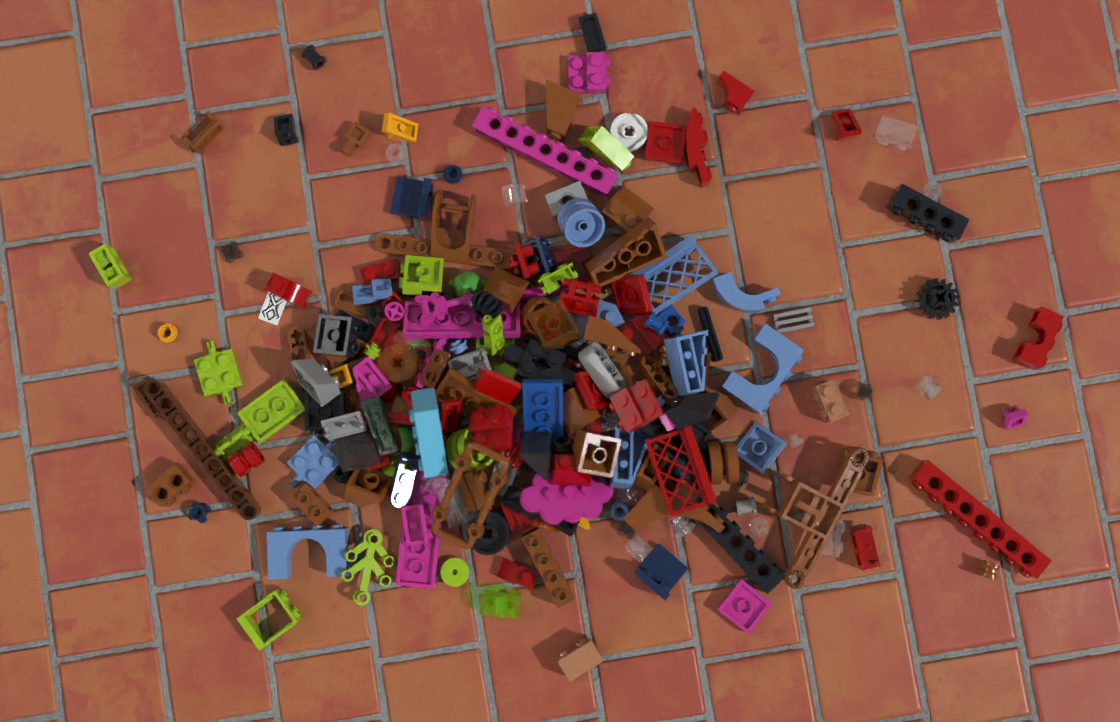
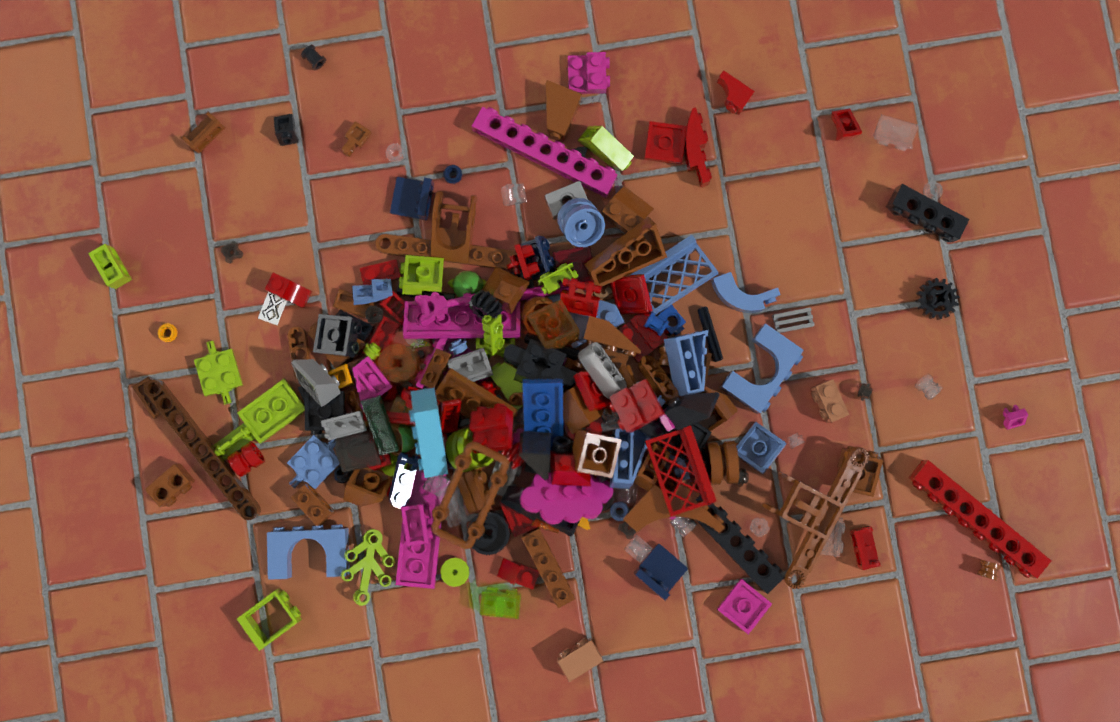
dark blue plate [188,501,211,523] -> none
light orange slope [382,113,419,142] -> none
dark pink wheel [384,302,404,321] -> none
red slope [473,367,522,405] -> none
black plate [578,13,607,52] -> none
white plate [610,113,648,152] -> none
light grey bush [734,497,757,516] -> none
red arch [1012,307,1064,370] -> none

